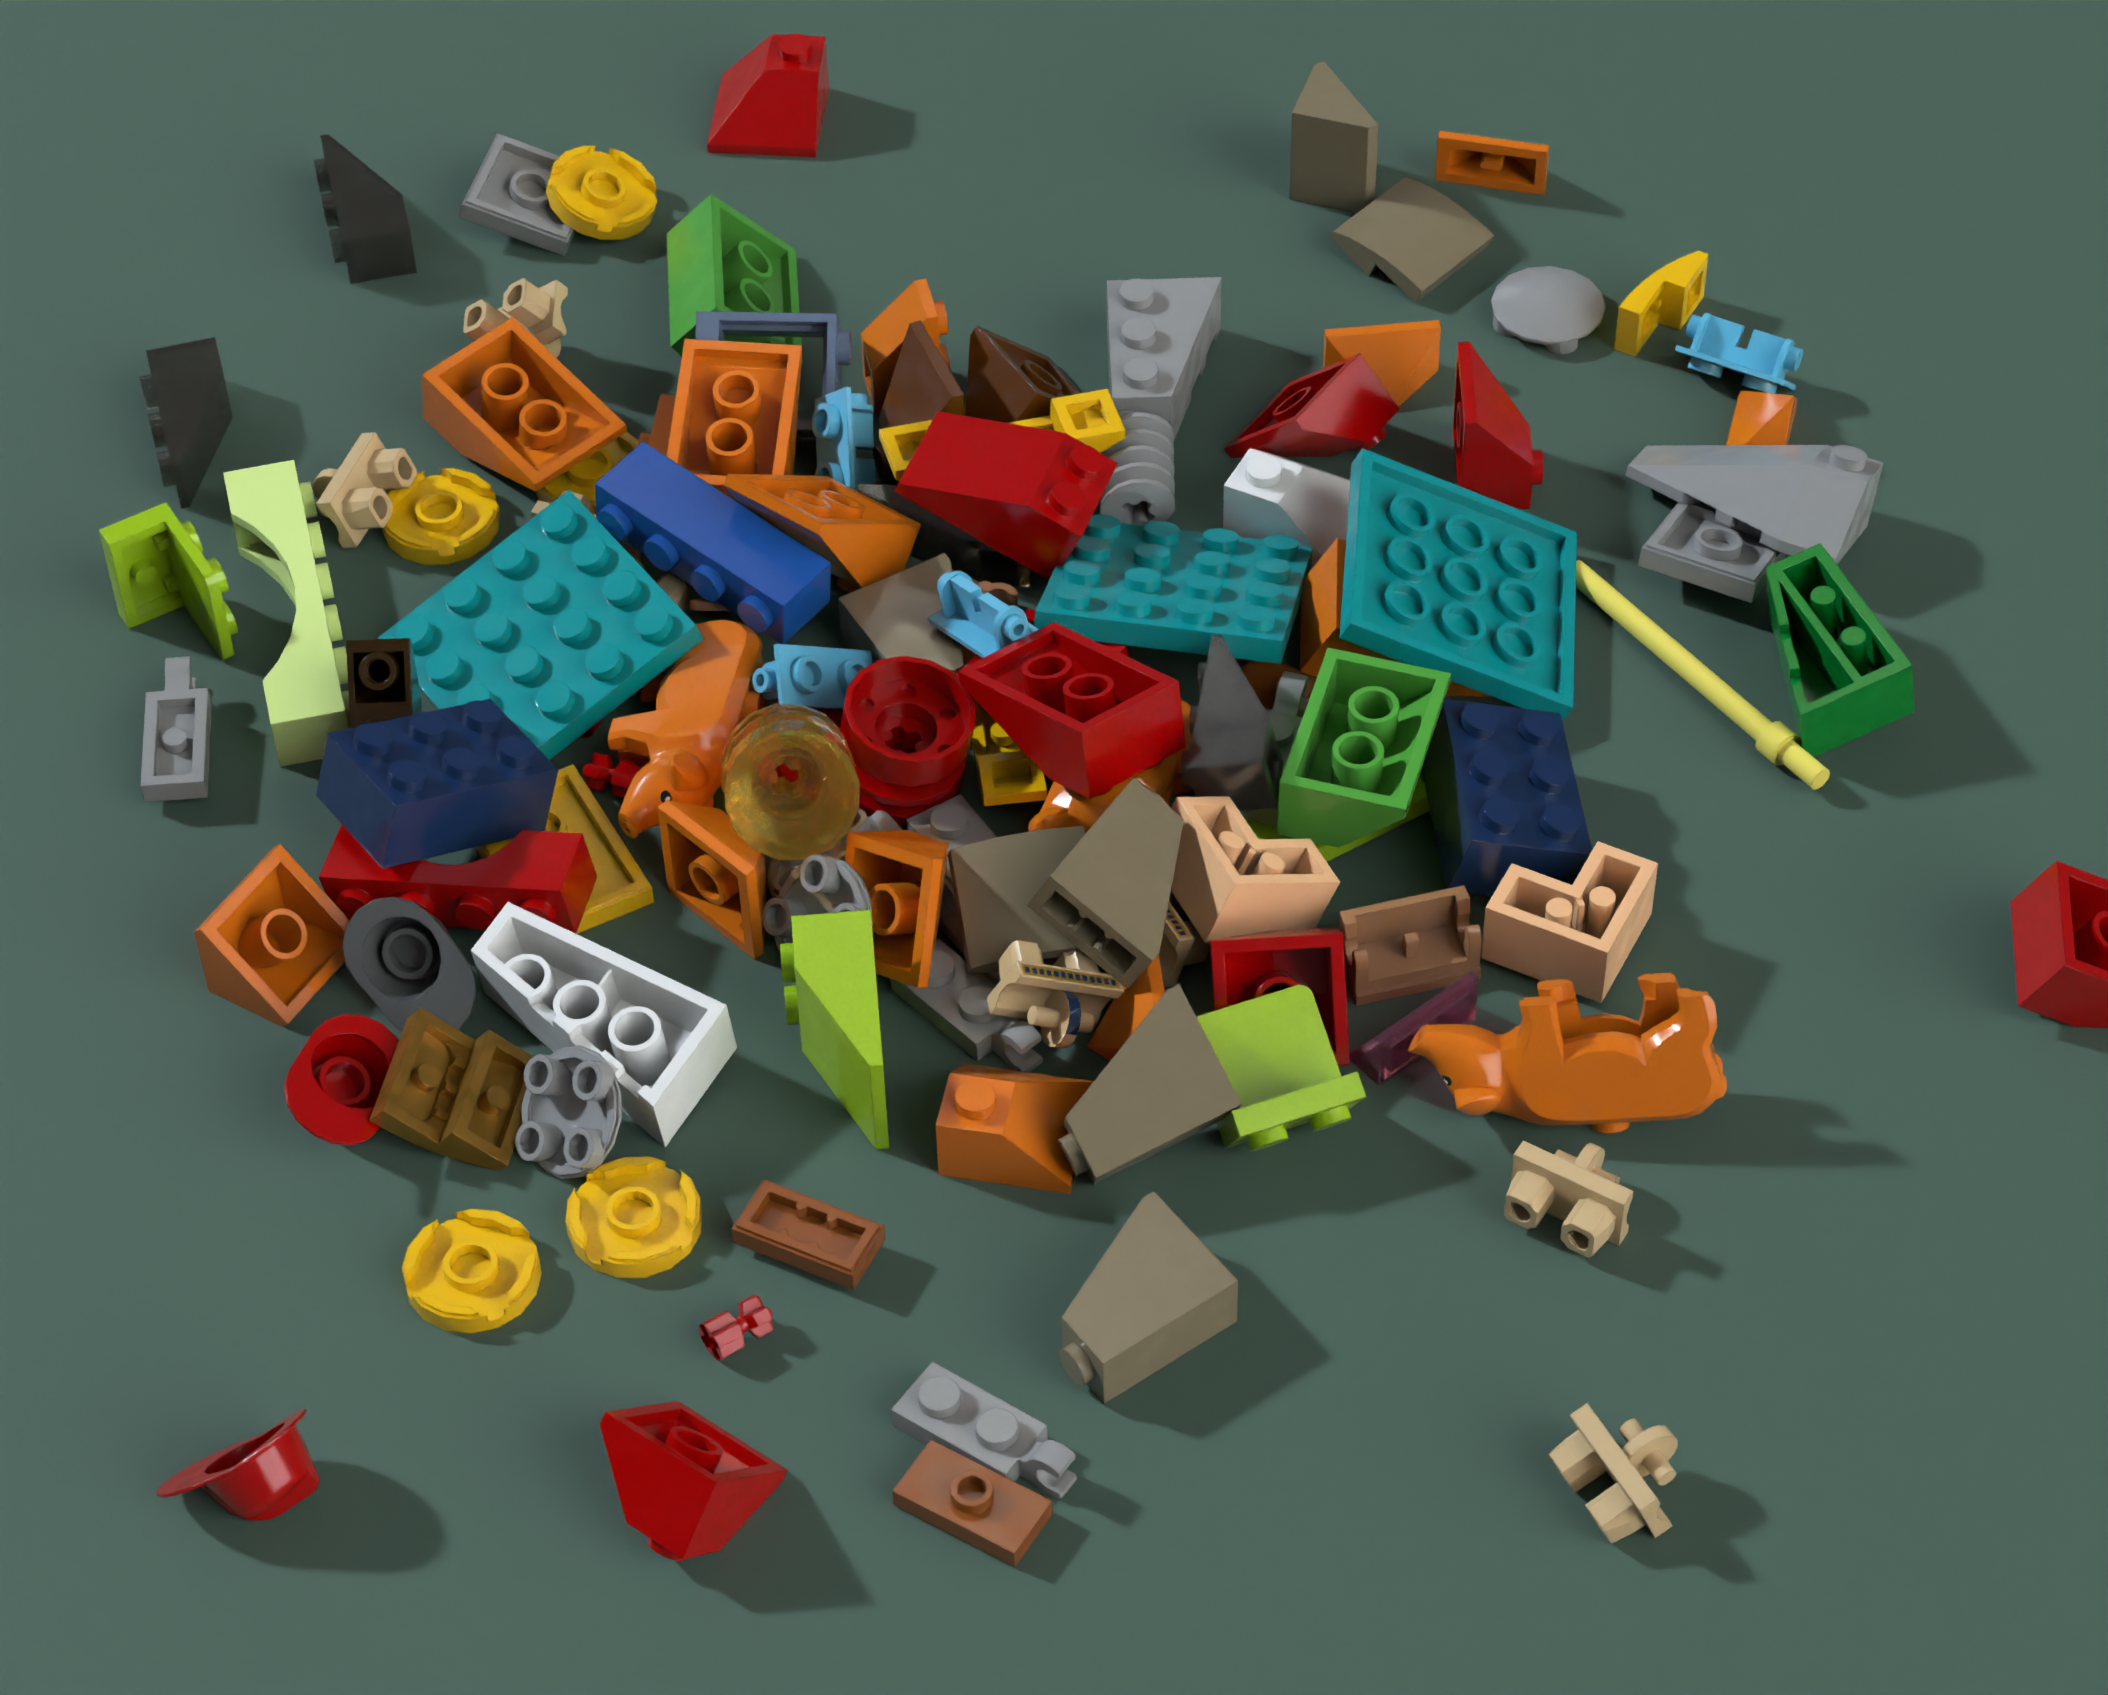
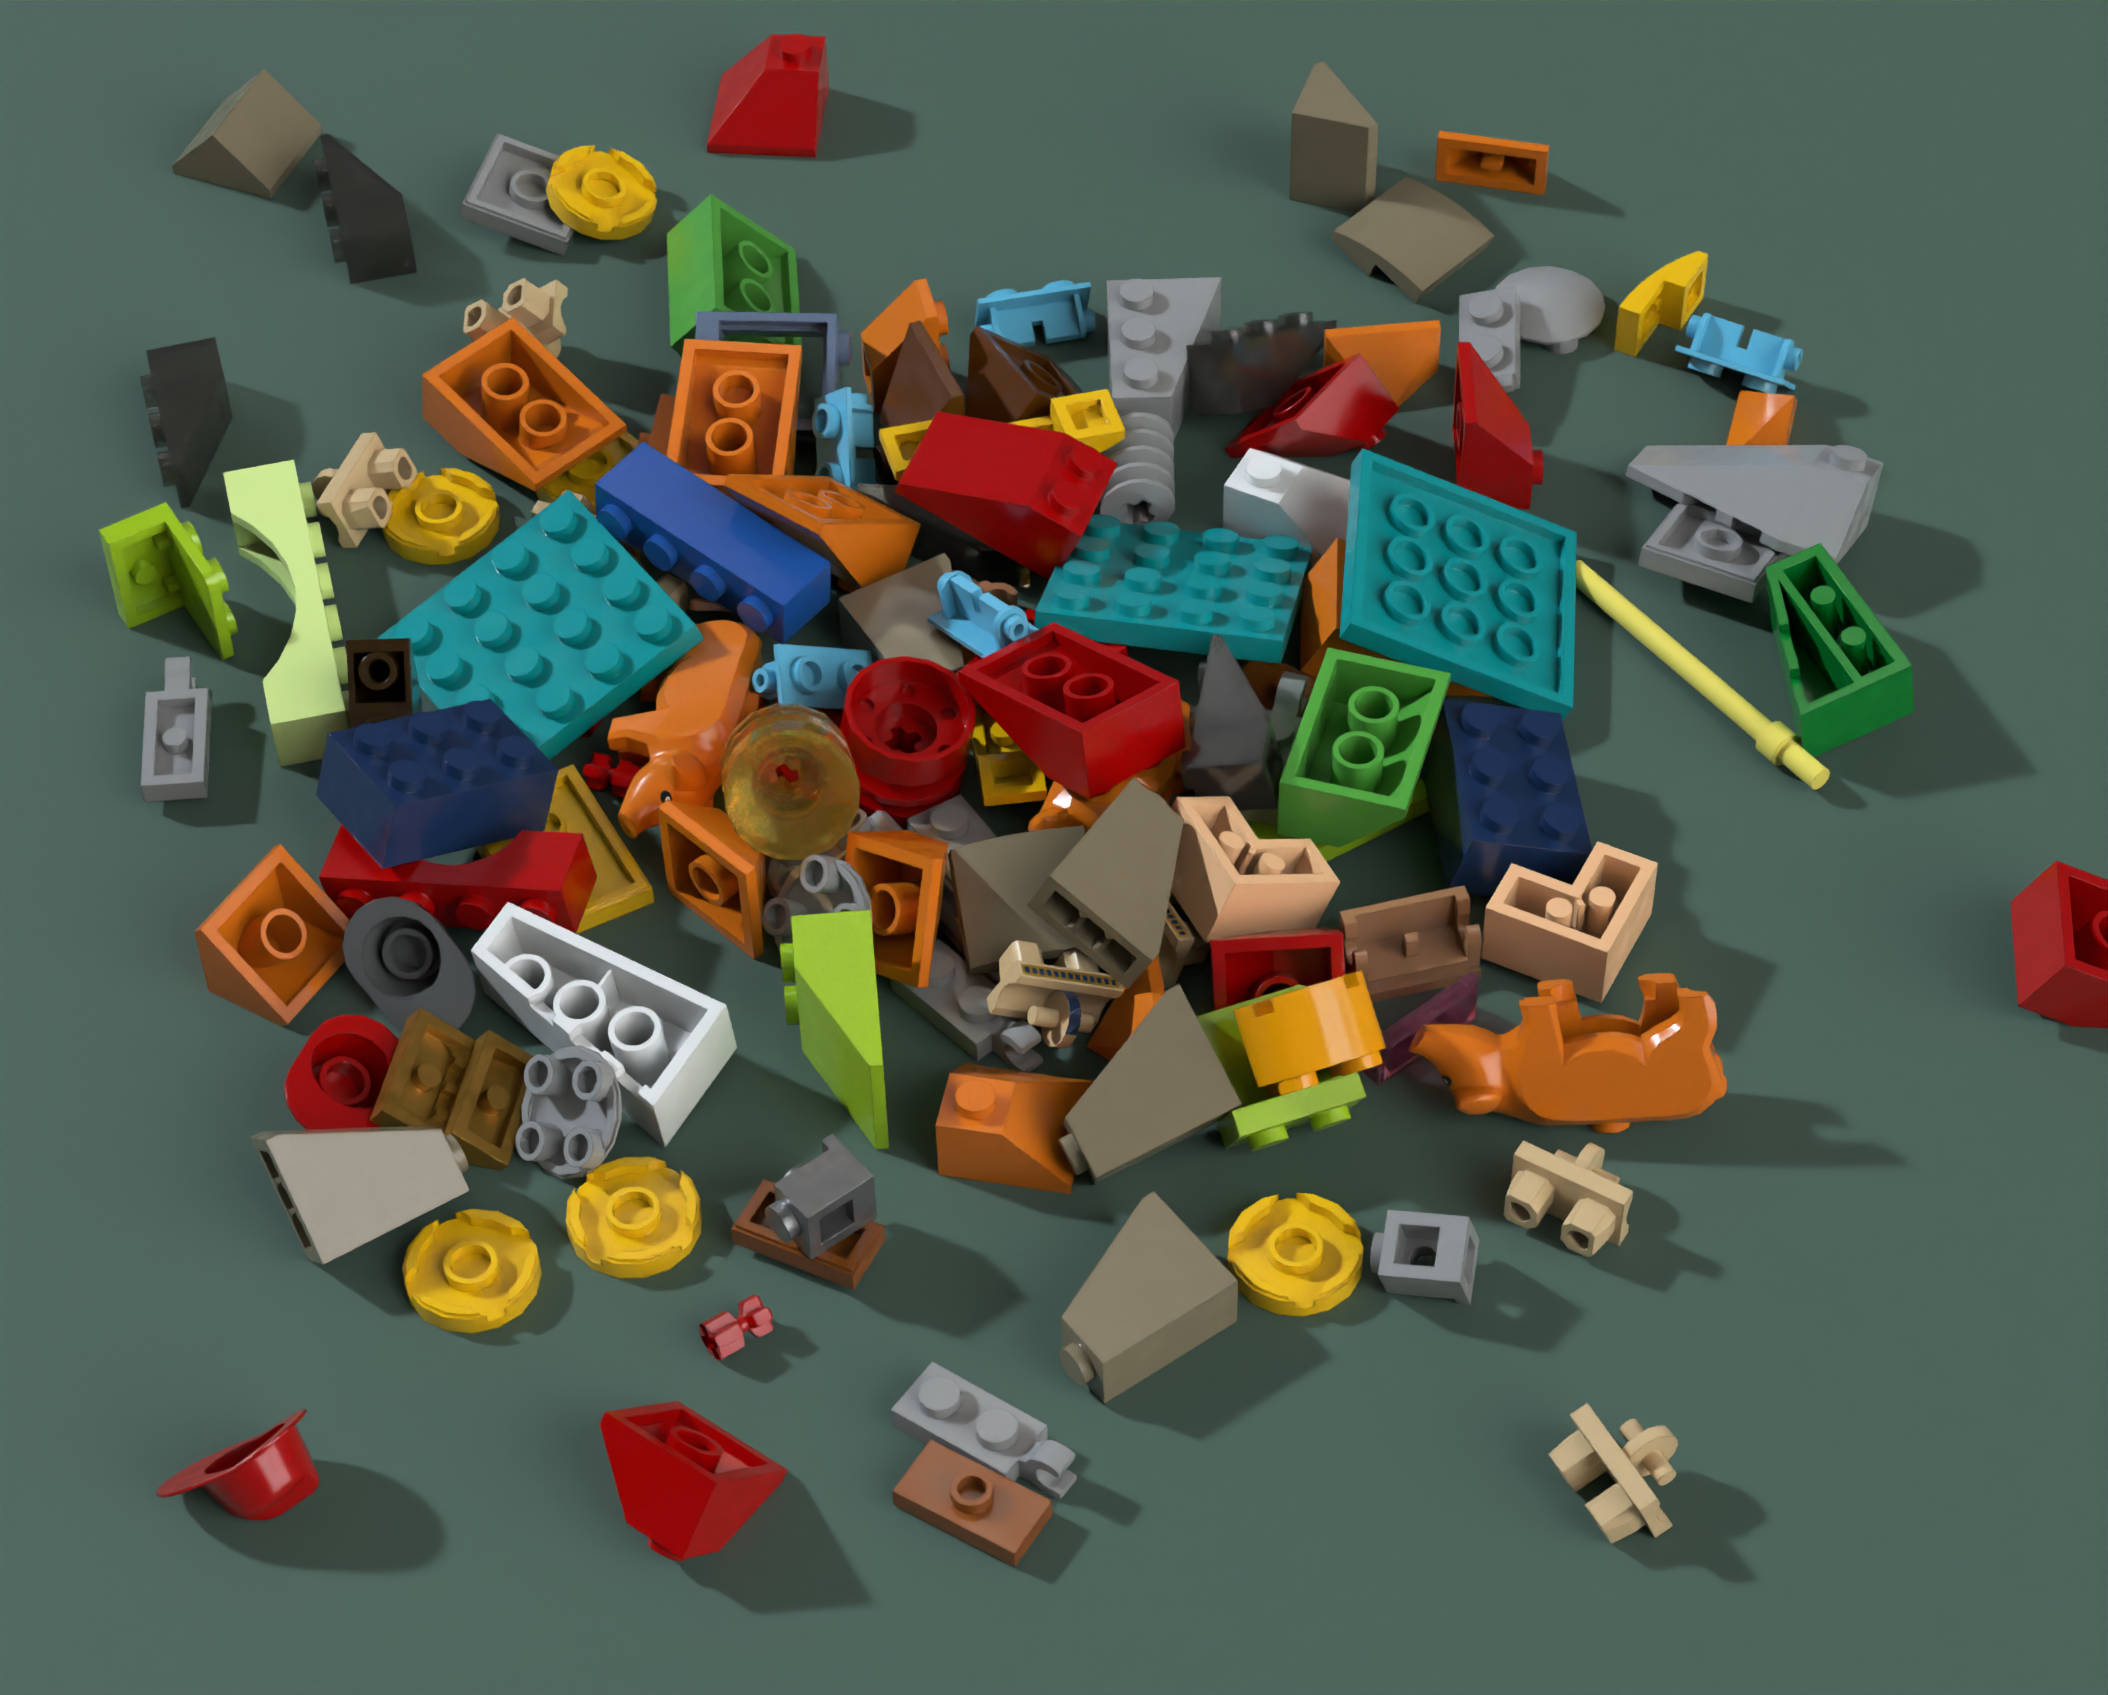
none -> dark tan slope [172,69,322,199]
none -> slope [251,1126,470,1265]
none -> flat silver brick [765,1134,877,1260]
none -> medium azure hinge [975,280,1096,347]
none -> clear smoke slope [1186,311,1337,415]
none -> yellow tile [1227,1193,1364,1317]
none -> light orange brick [1233,970,1386,1097]
none -> light grey brick [1370,1210,1480,1305]
none -> light grey hinge [1459,286,1521,393]

